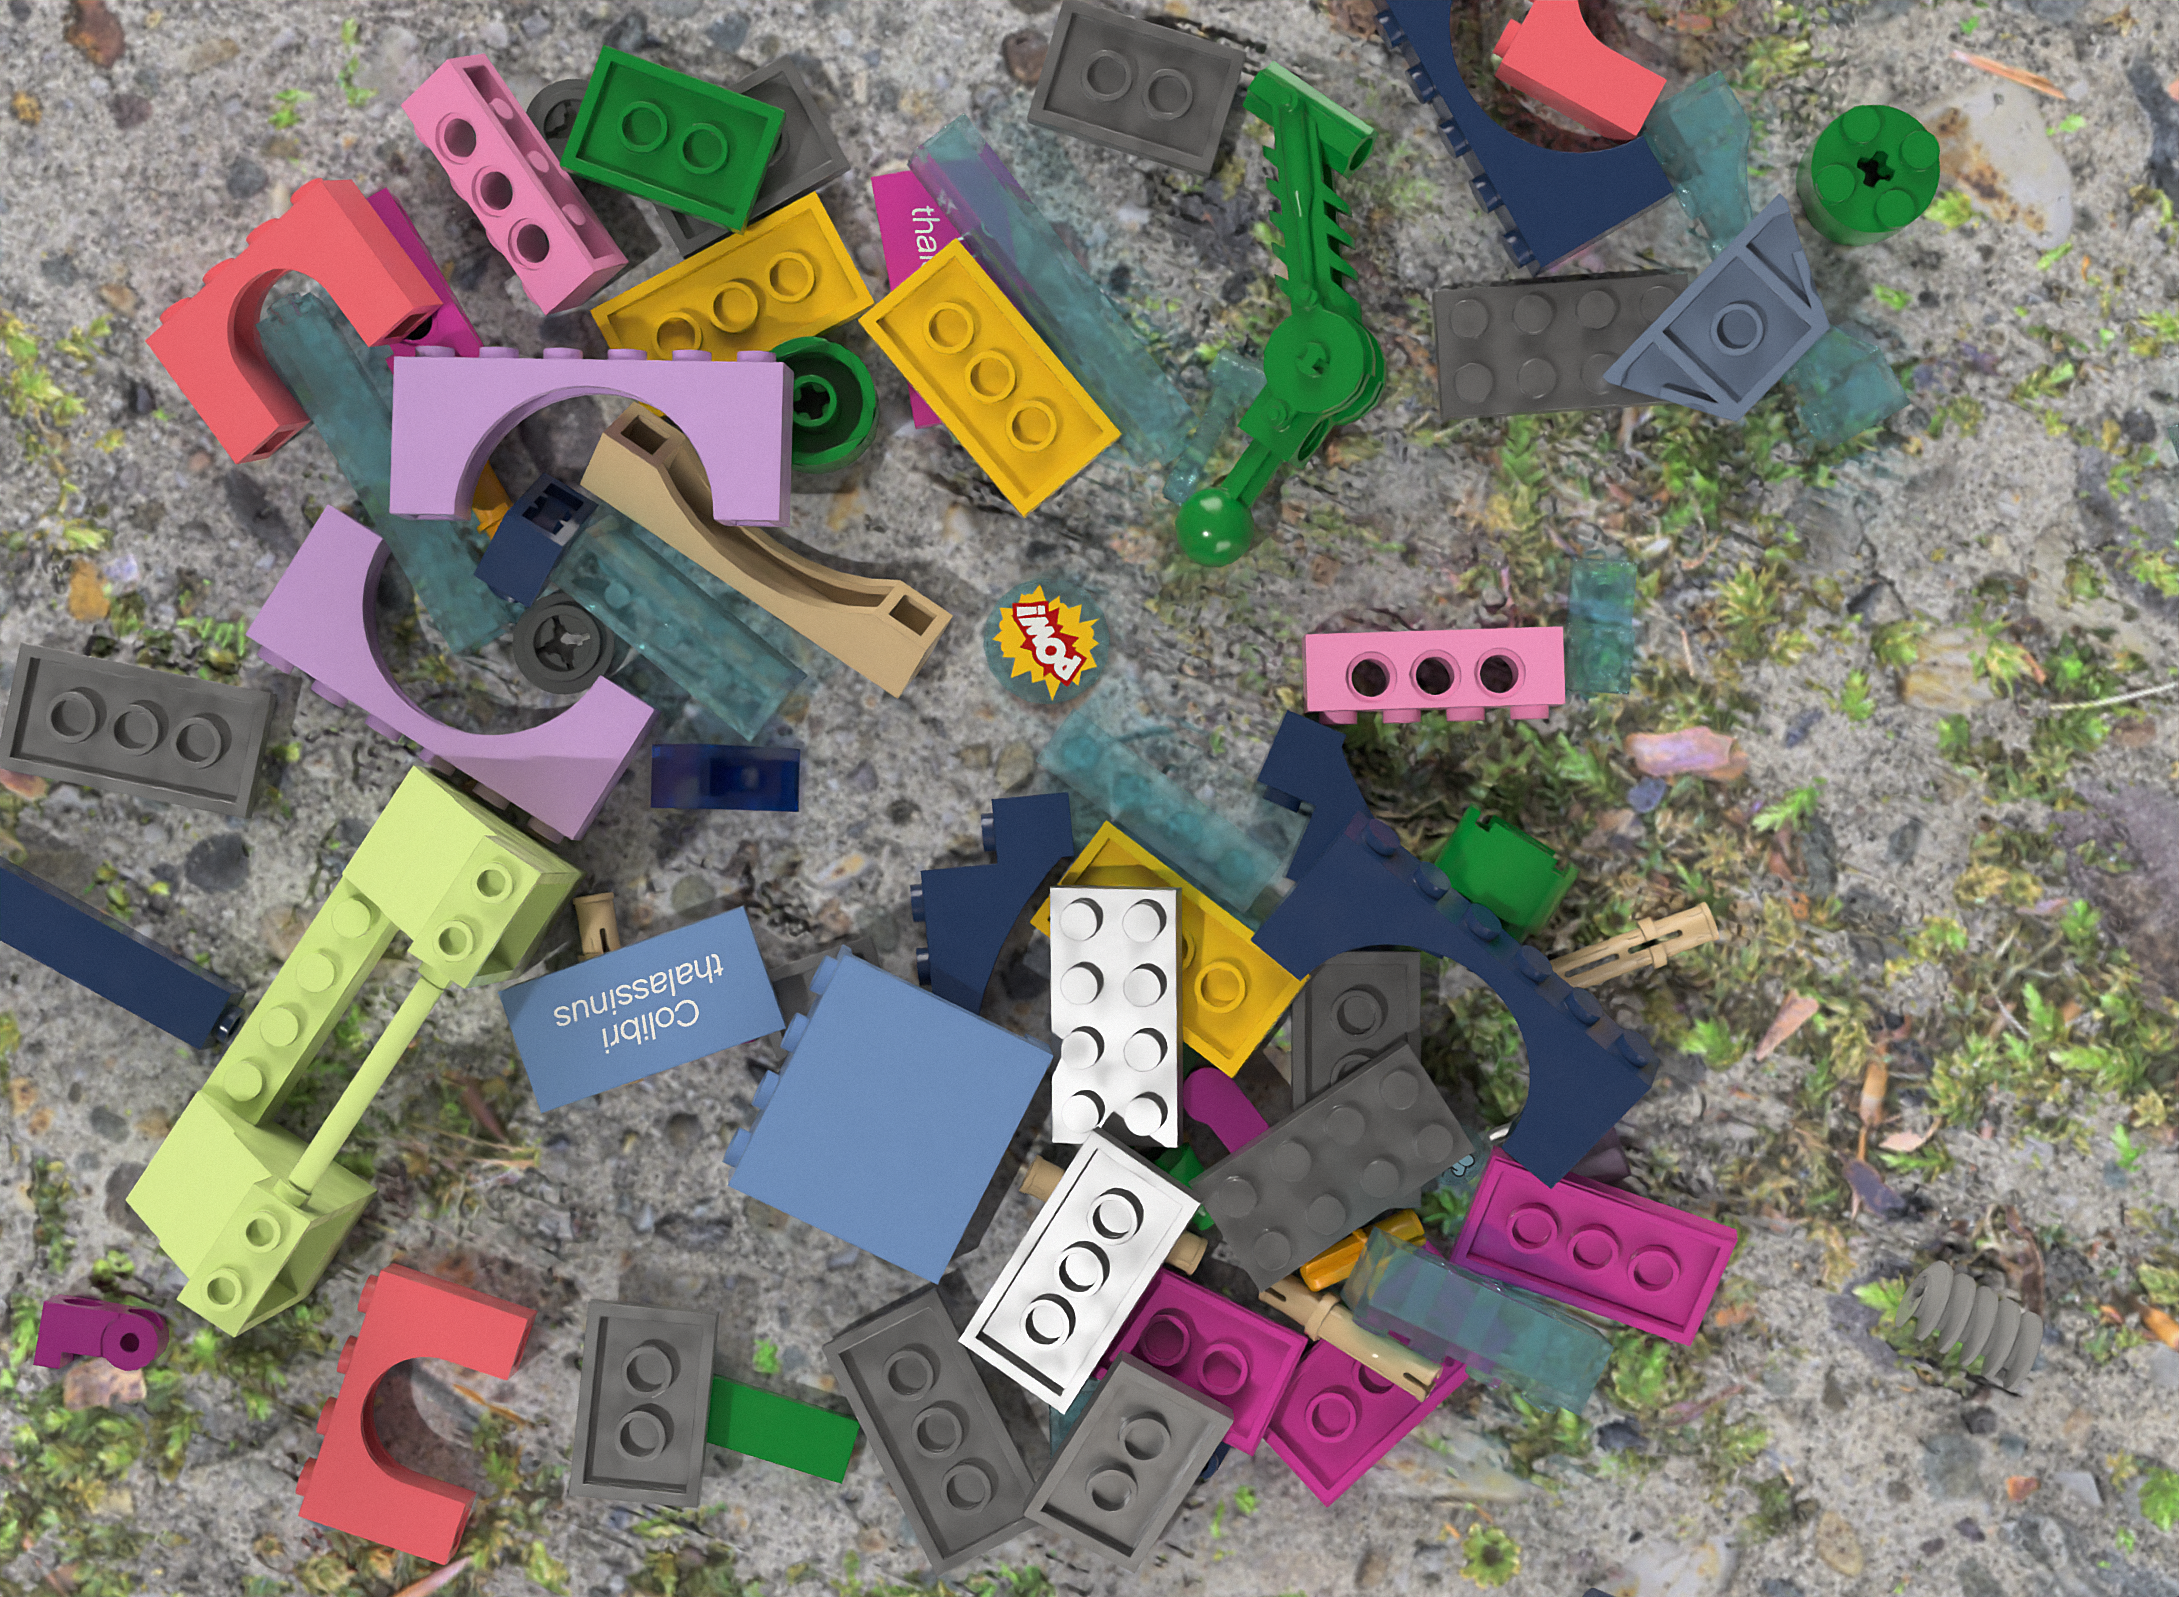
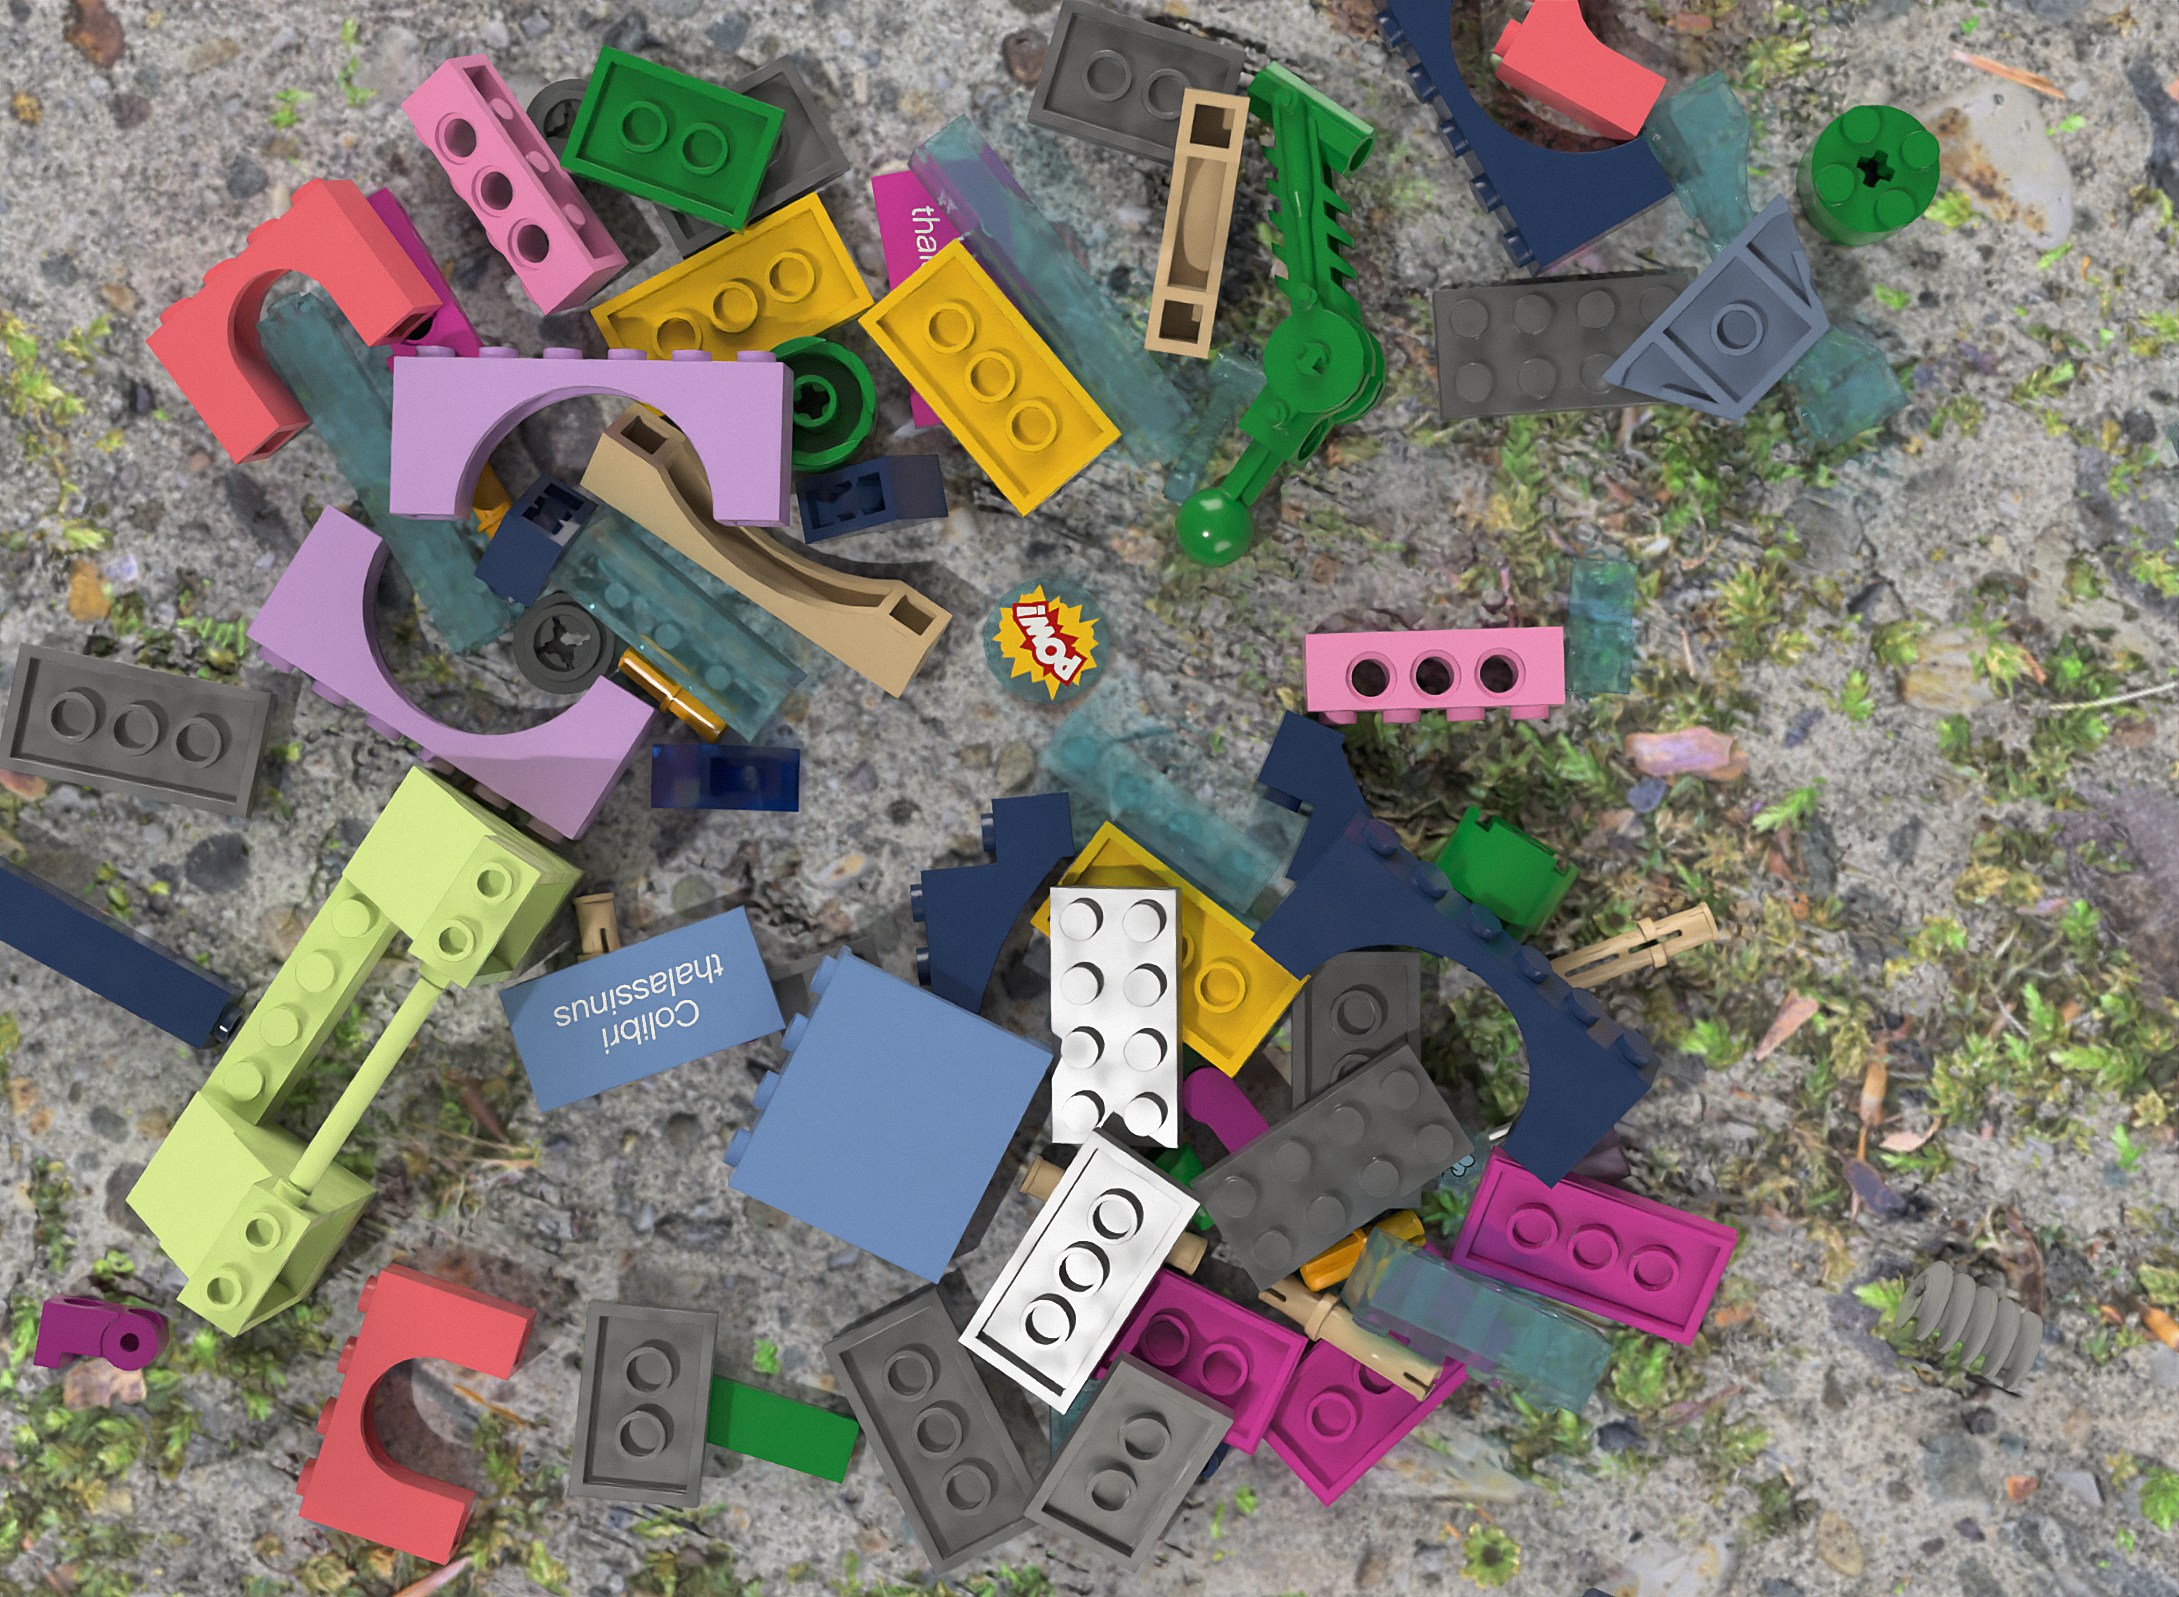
none -> light orange axle [618,639,738,746]
none -> dark blue arch [795,454,949,545]
none -> tan arch [1144,87,1250,359]

